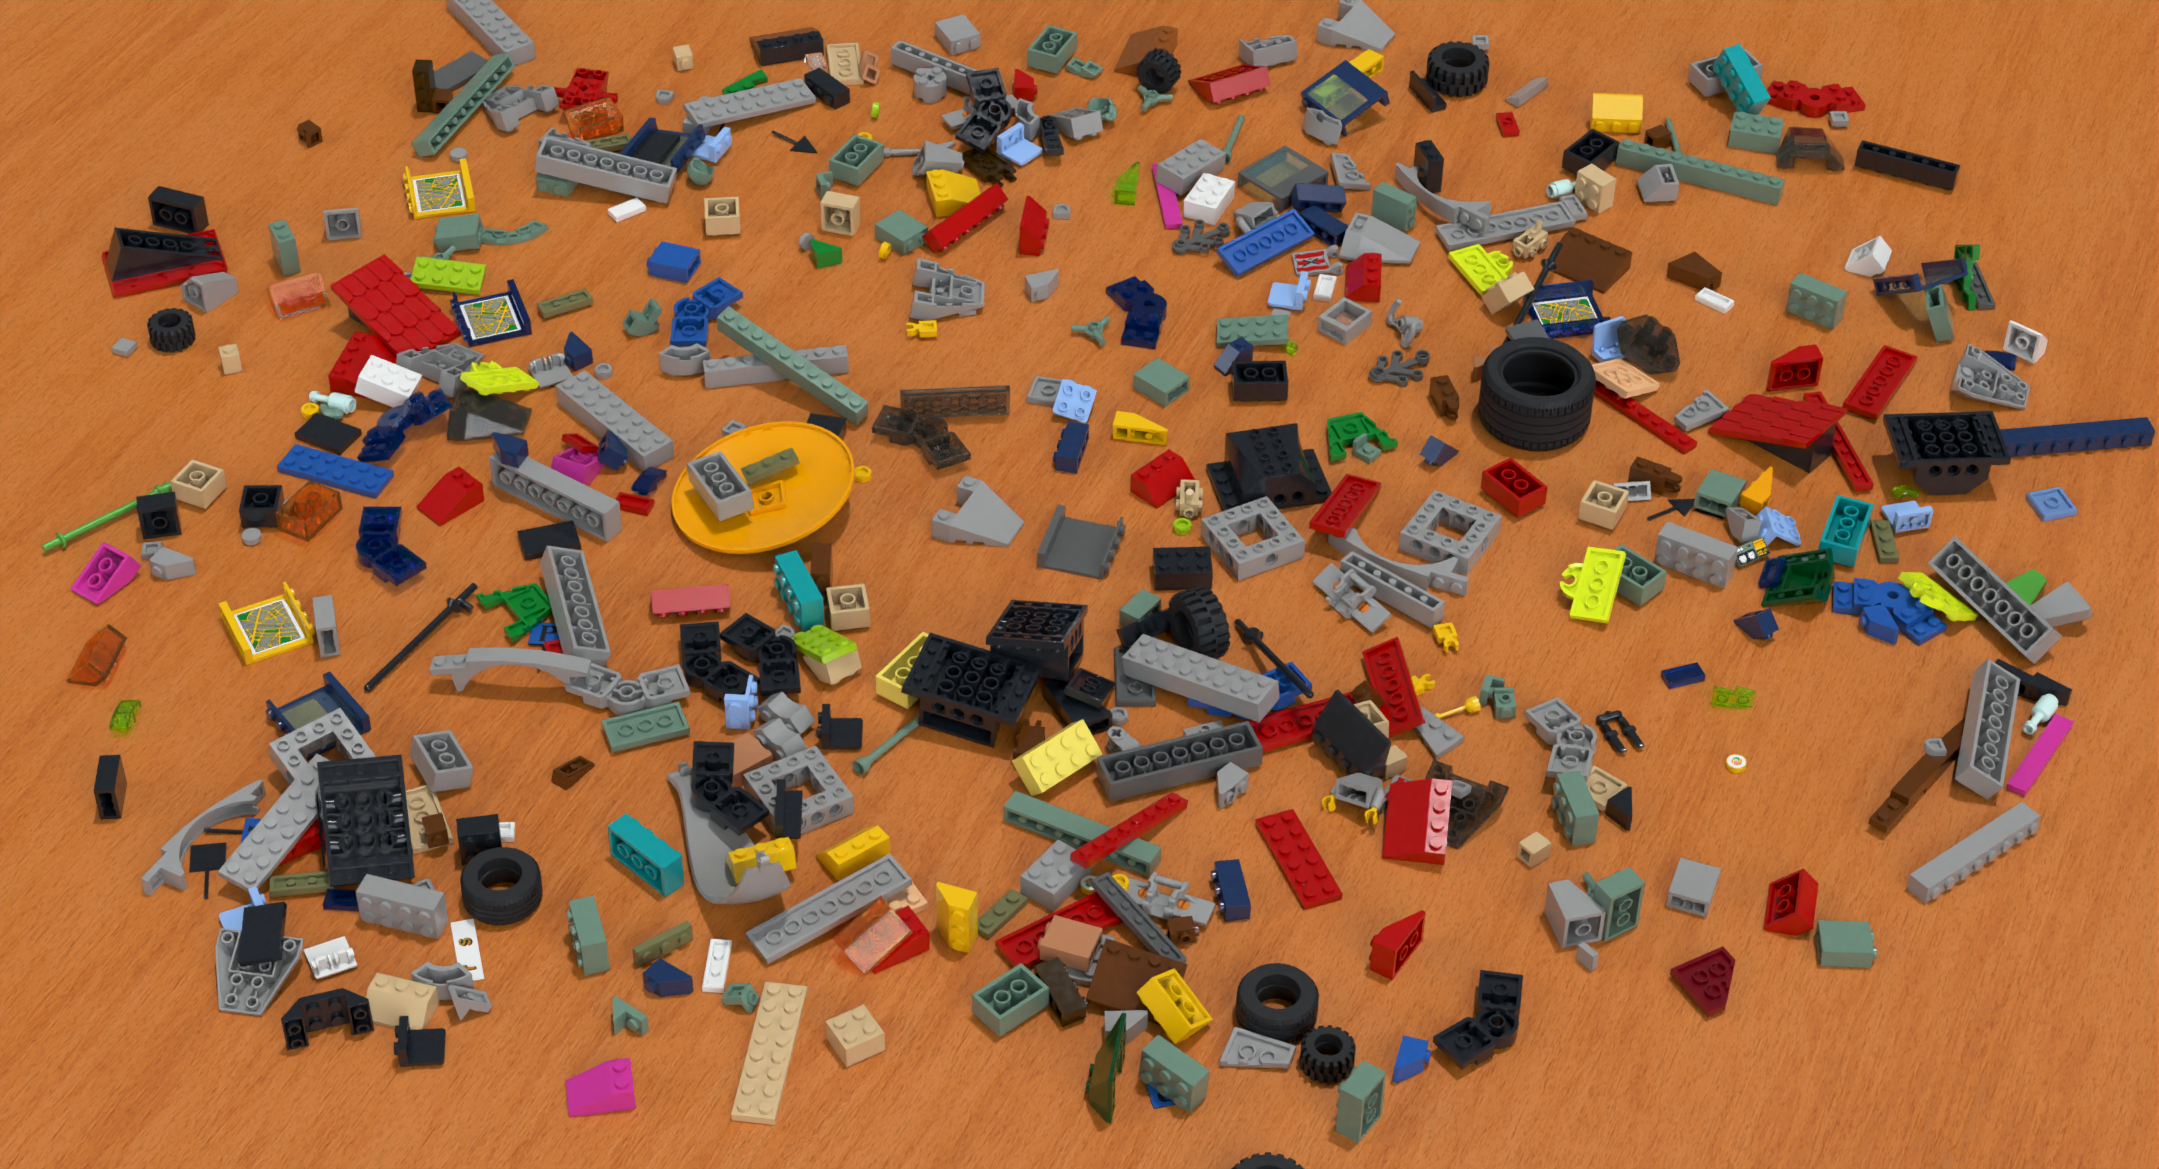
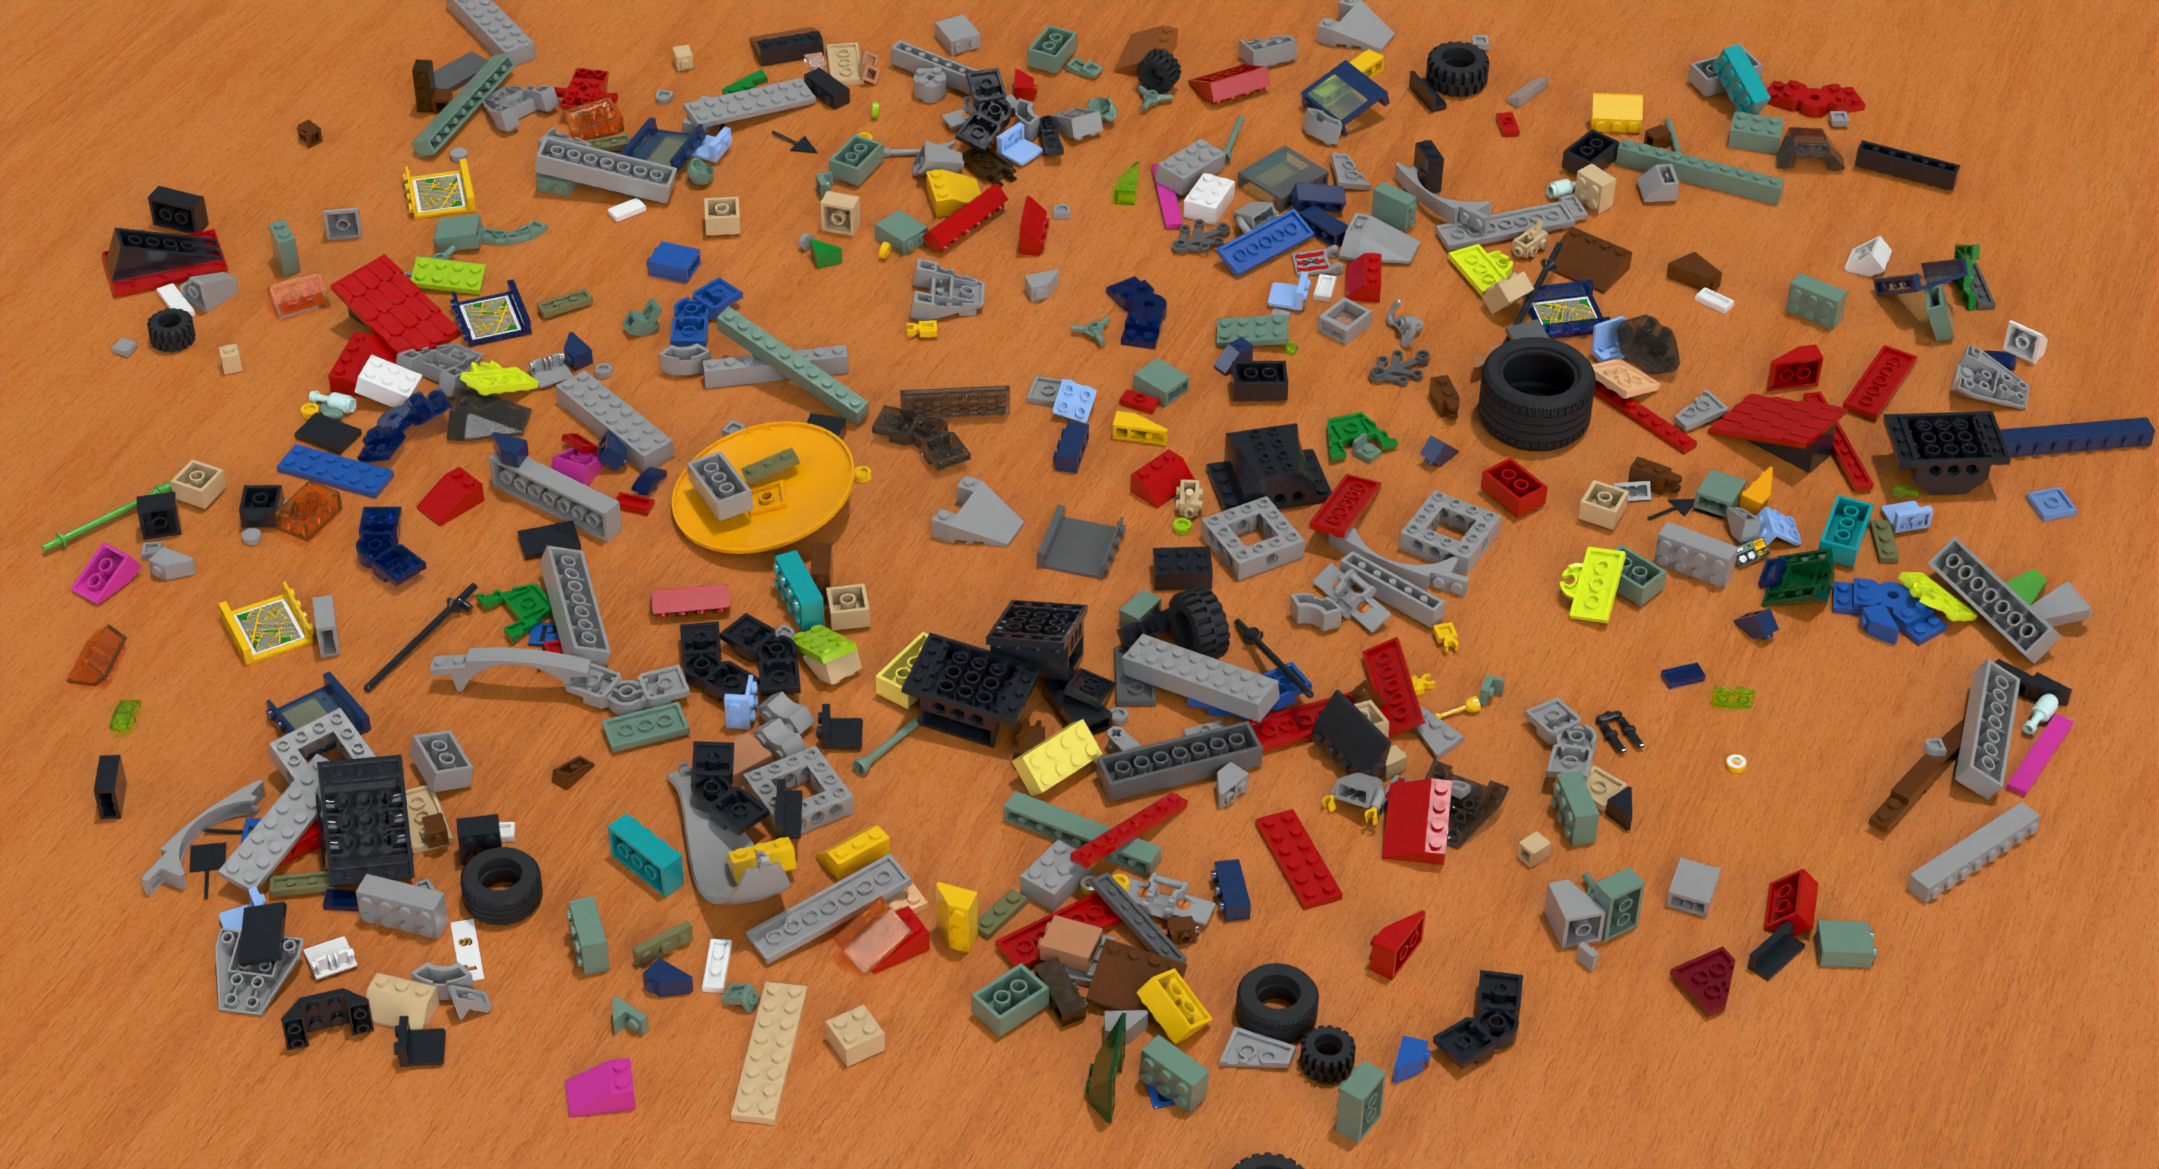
black tile [629,131,681,164] -> none
sand green brick [1492,687,1516,719] -> none
none -> white tile [157,283,195,316]
none -> red plate [1119,389,1160,414]
none -> light grey brick [1289,593,1342,631]
none -> black panel [1747,920,1805,981]

